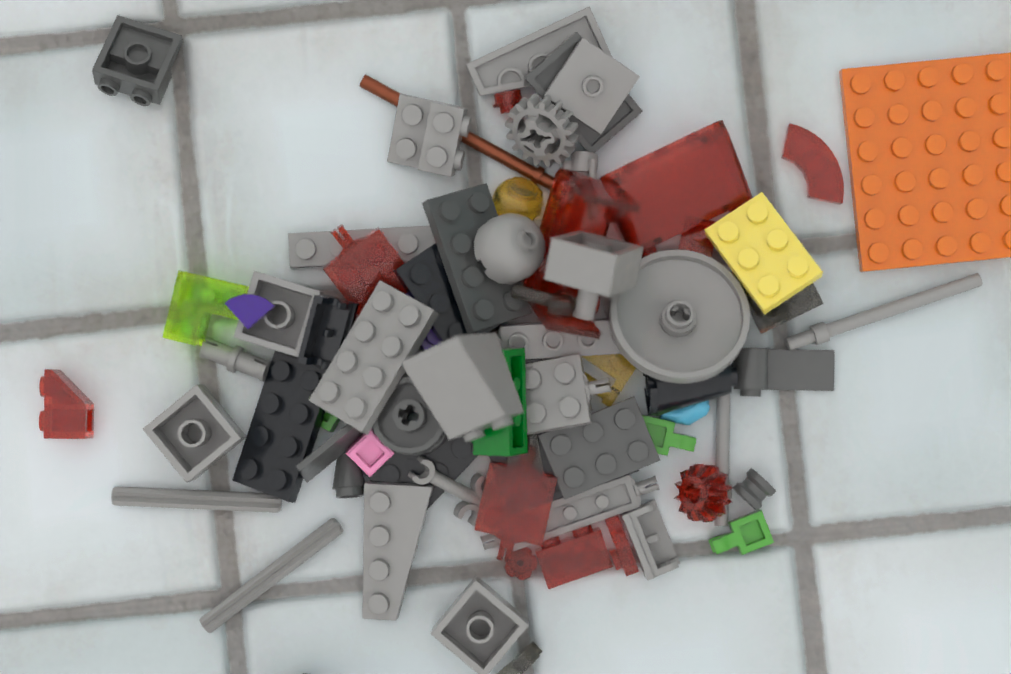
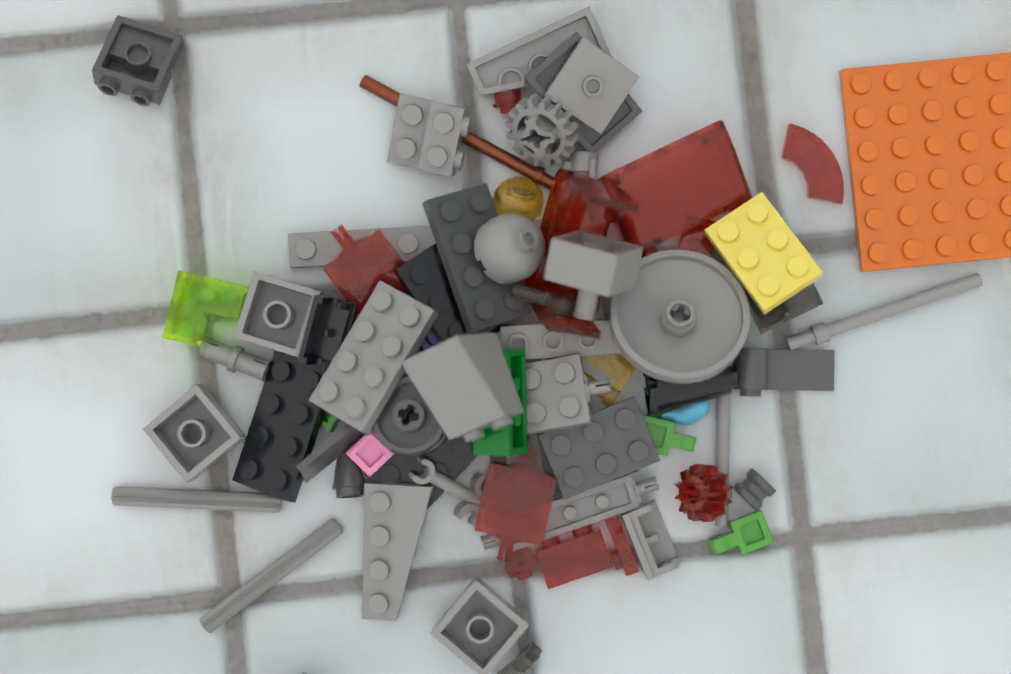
clear red slope [39,369,94,439] -> none
dark purple tile [225,294,275,329] -> none

